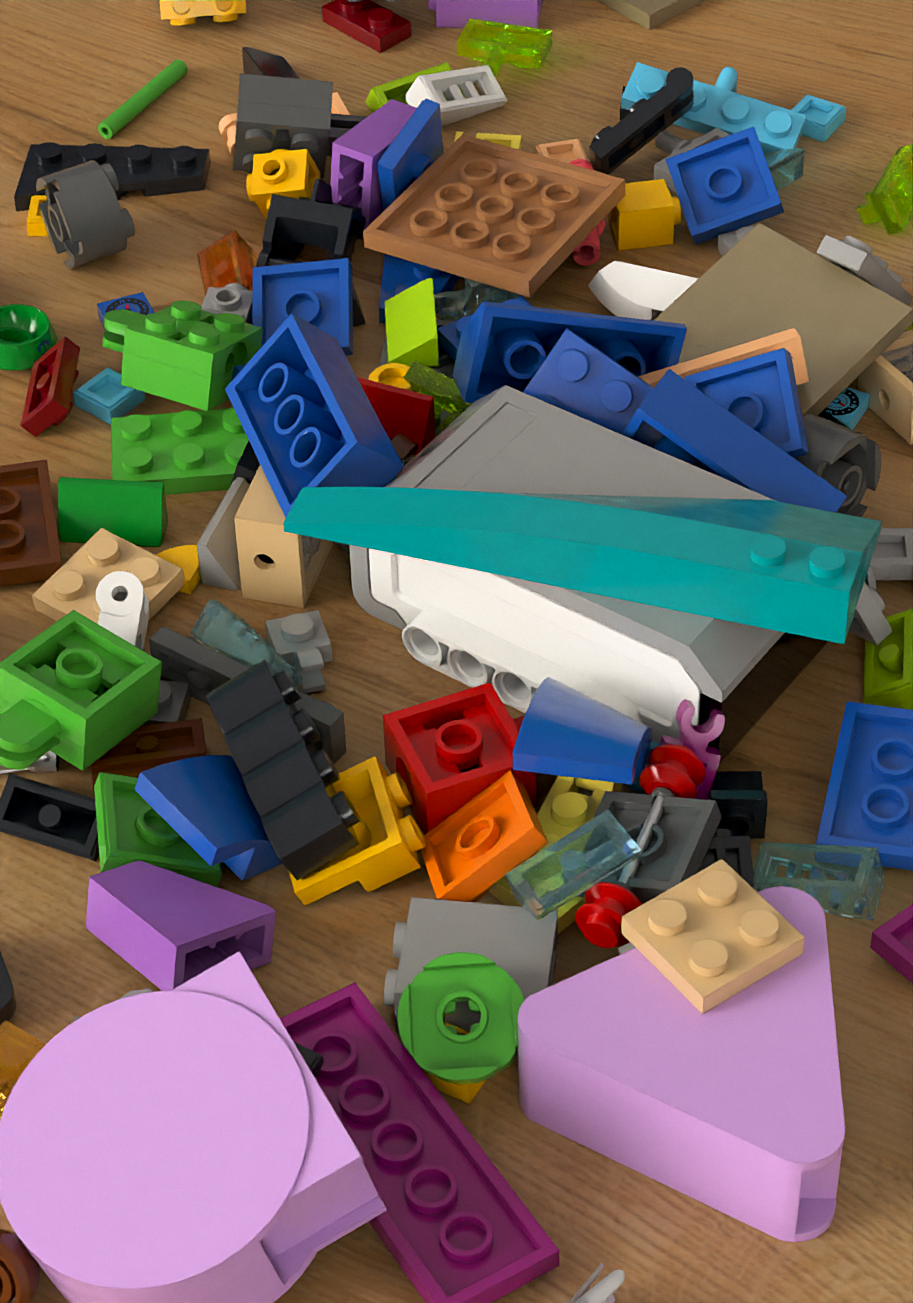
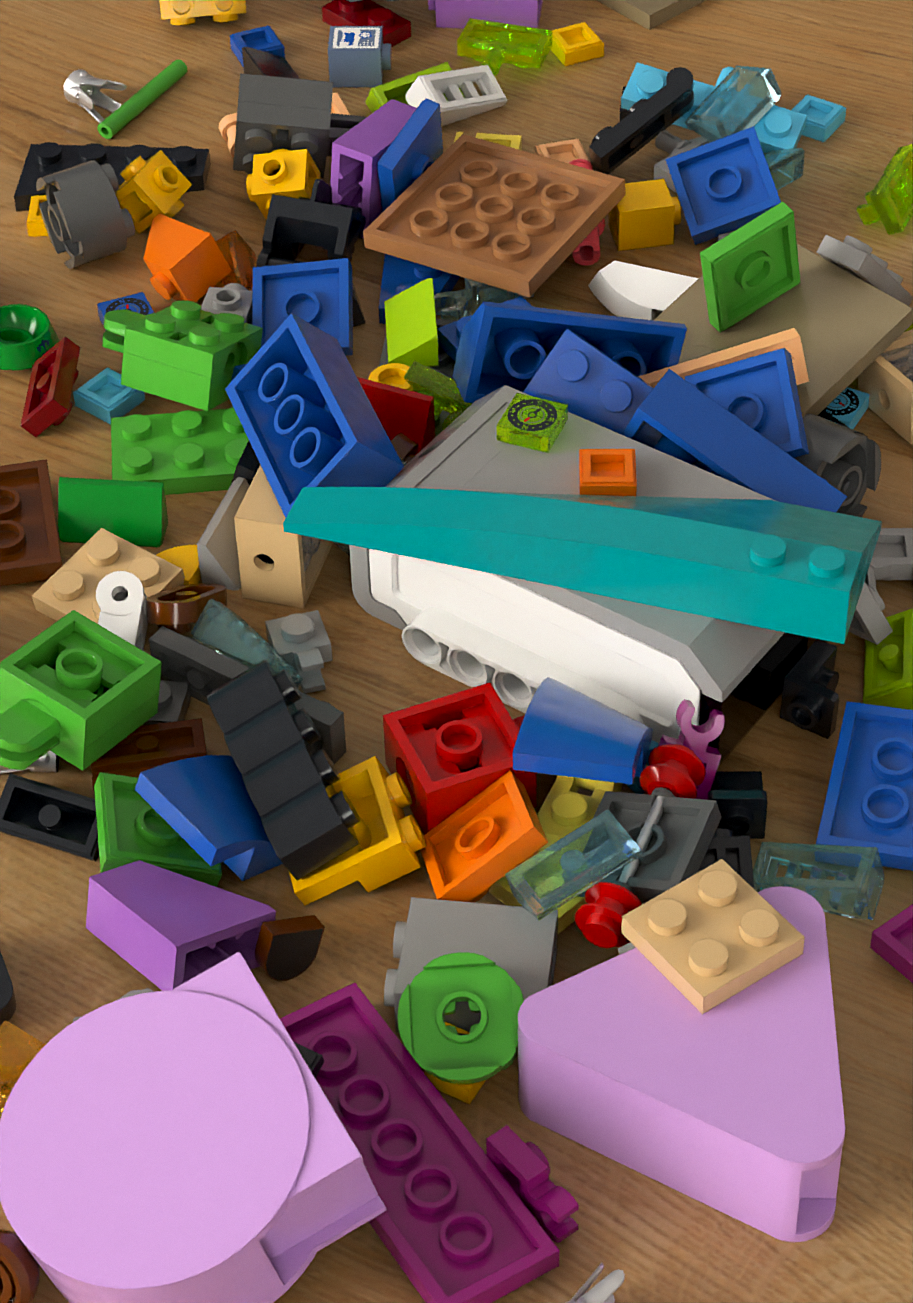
none -> flat silver piece [64,69,127,123]
none -> yellow brick [115,150,192,234]
none -> orange slope [143,213,232,303]
none -> reddish brown plate [146,584,227,634]
none -> blue tile [230,25,285,68]
none -> tile [254,915,325,981]
none -> sand blue brick [328,26,392,87]
none -> magenta plate [486,1125,579,1244]
none -> clear neon green tile [497,393,568,453]
none -> yellow tile [547,22,604,66]
none -> orange tile [579,449,637,496]
none -> clear light blue slope [685,66,781,142]
none -> bright green tile [700,201,801,332]
none -> black bracket [780,639,840,739]

